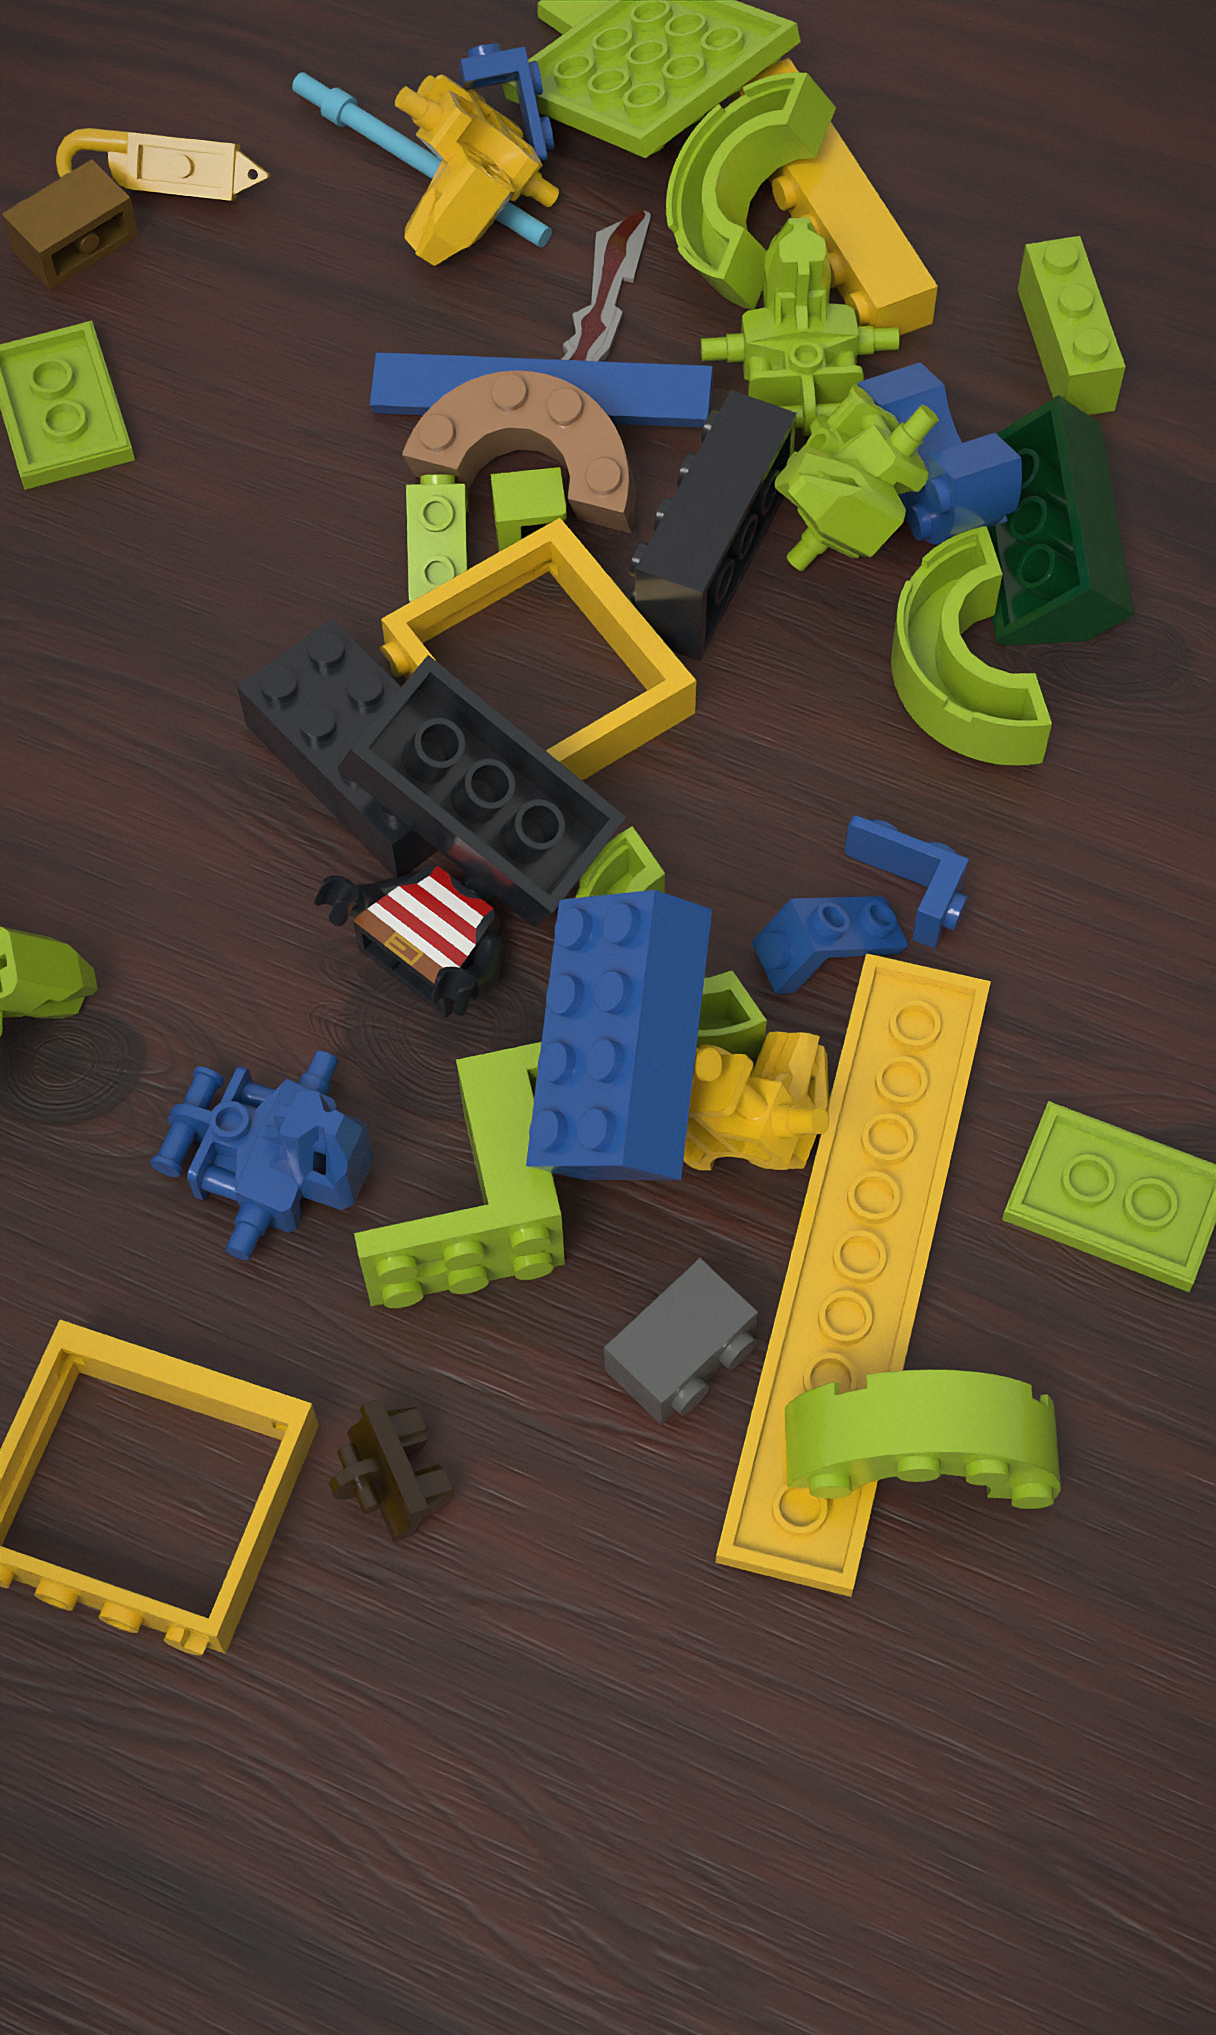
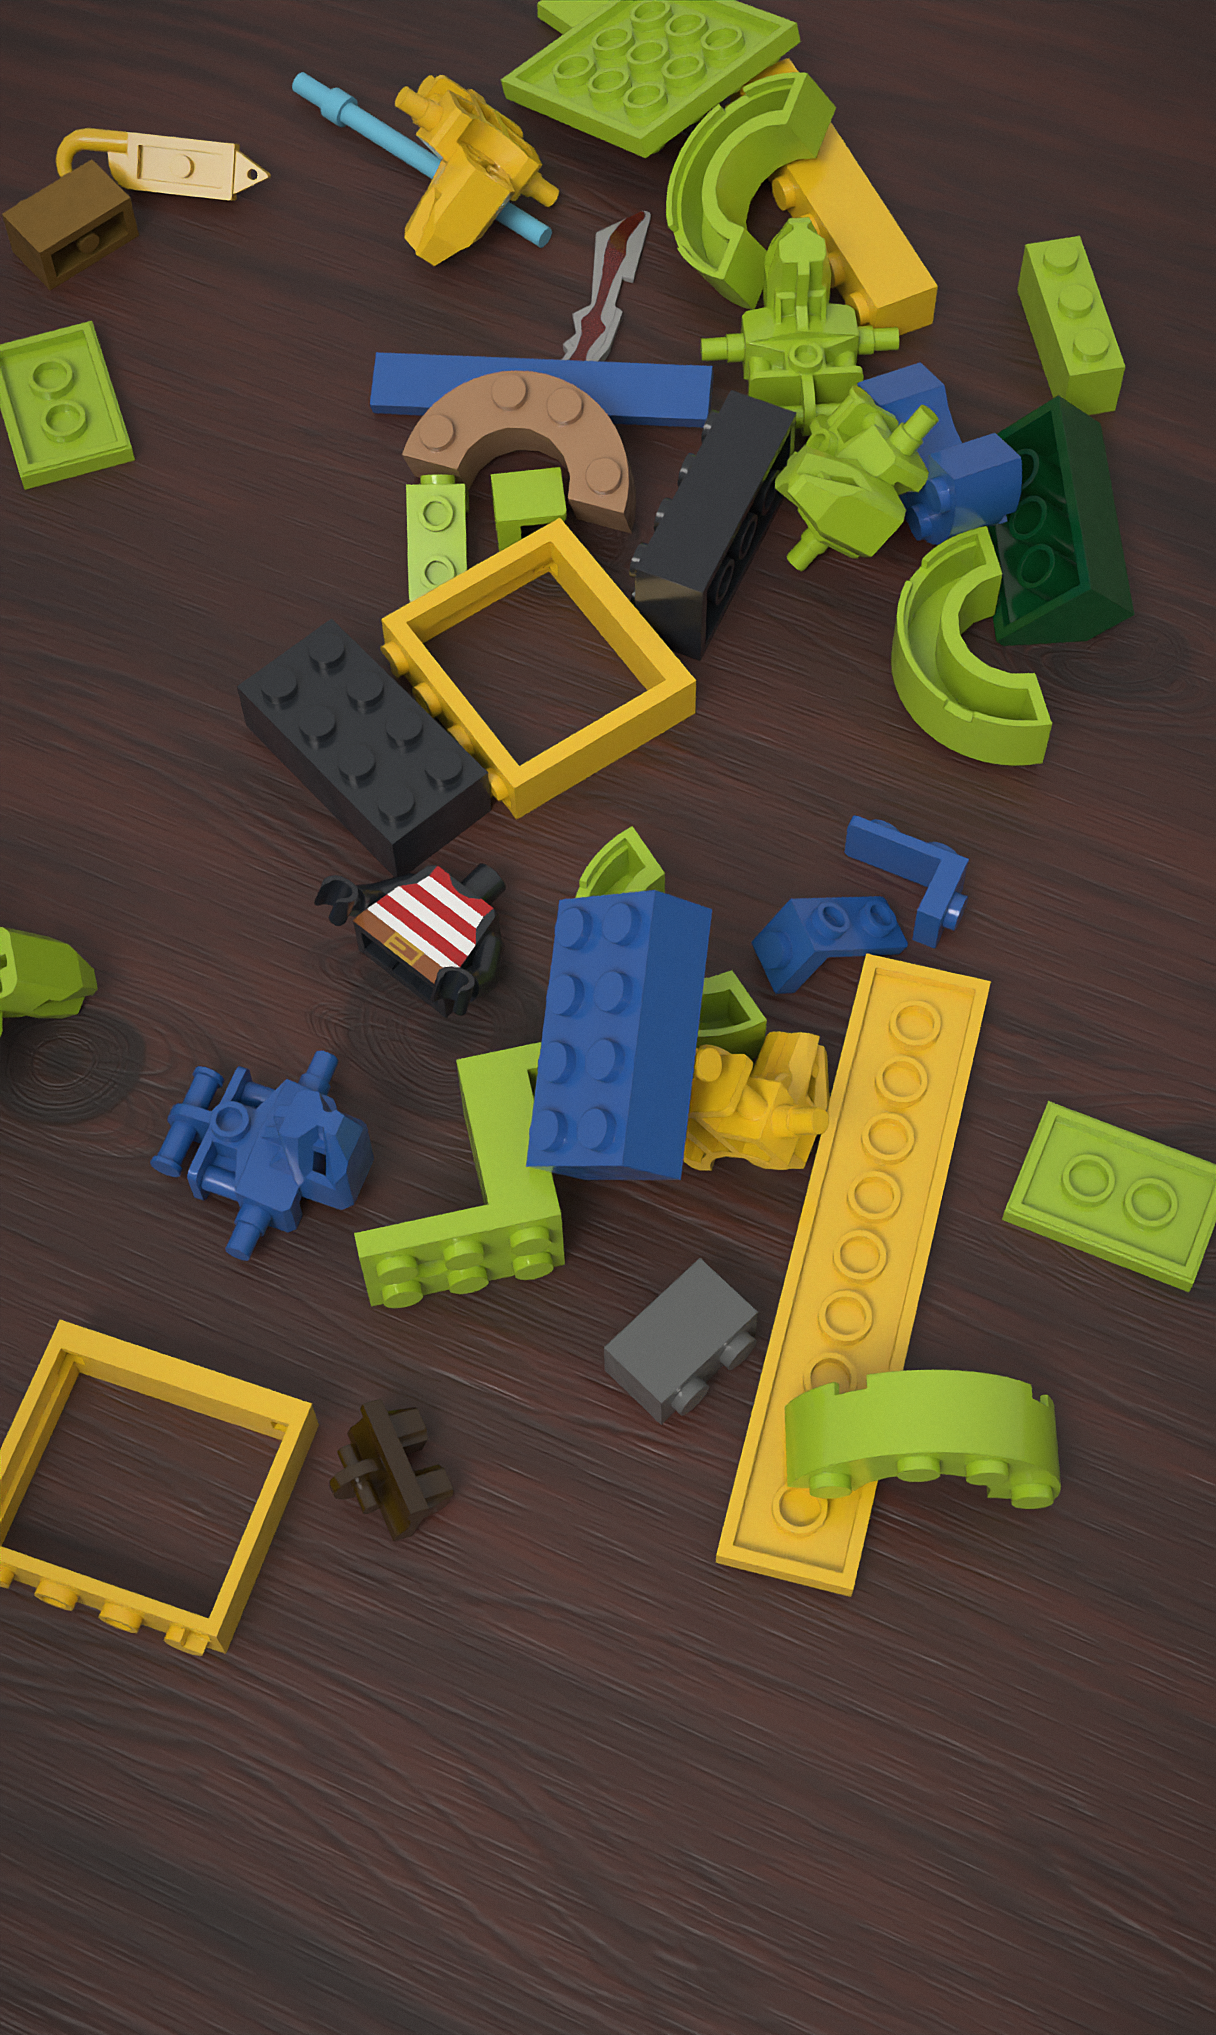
black brick [337,655,627,928] -> none
blue bracket [458,43,554,166] -> none

